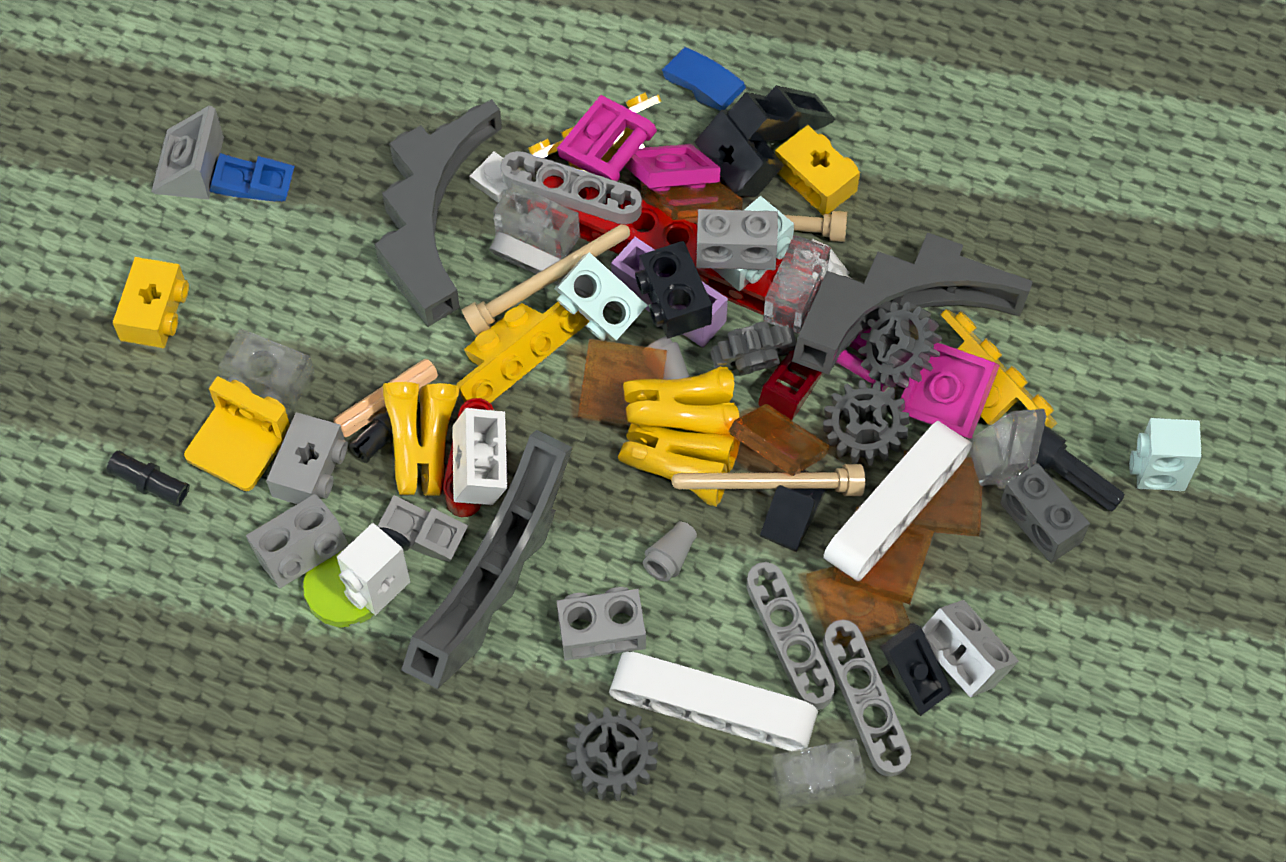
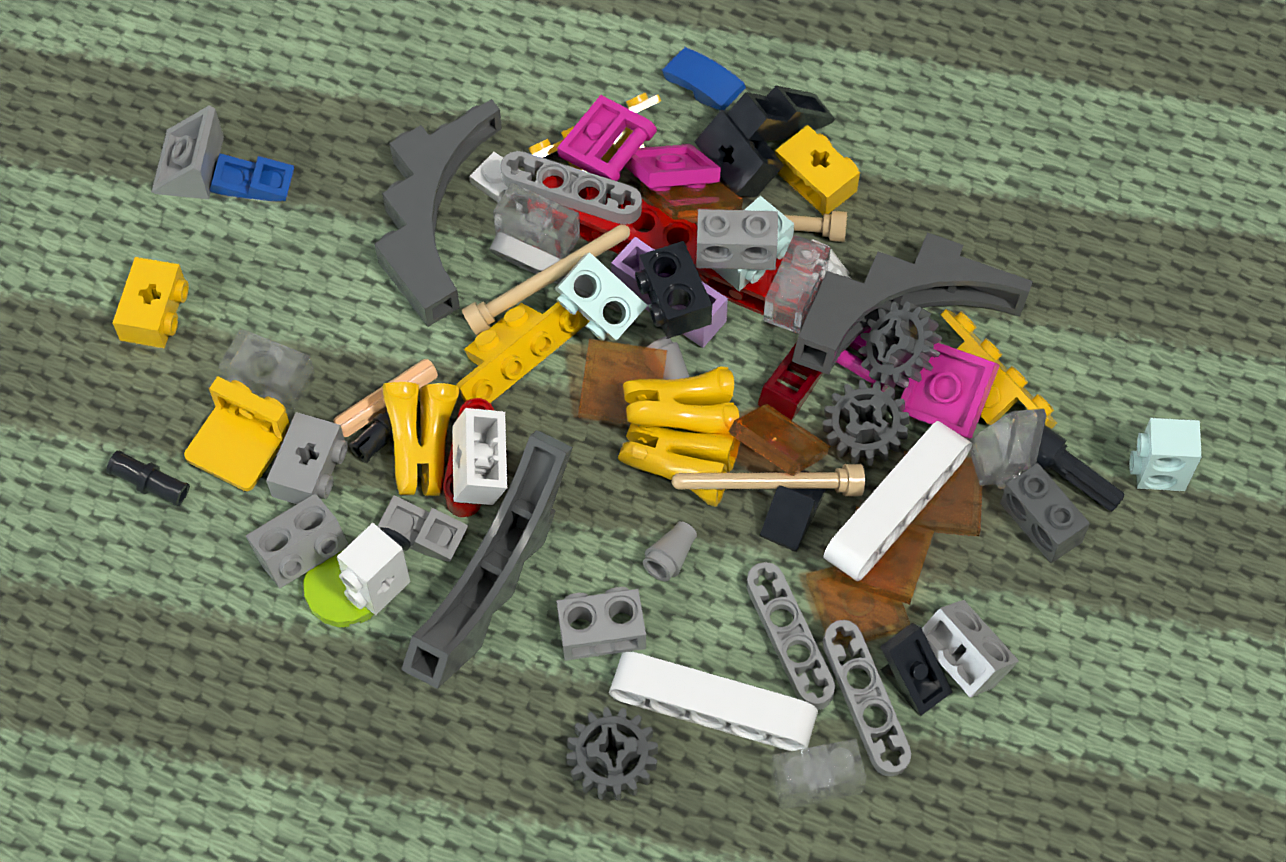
dark grey gear [710,322,797,375] -> none

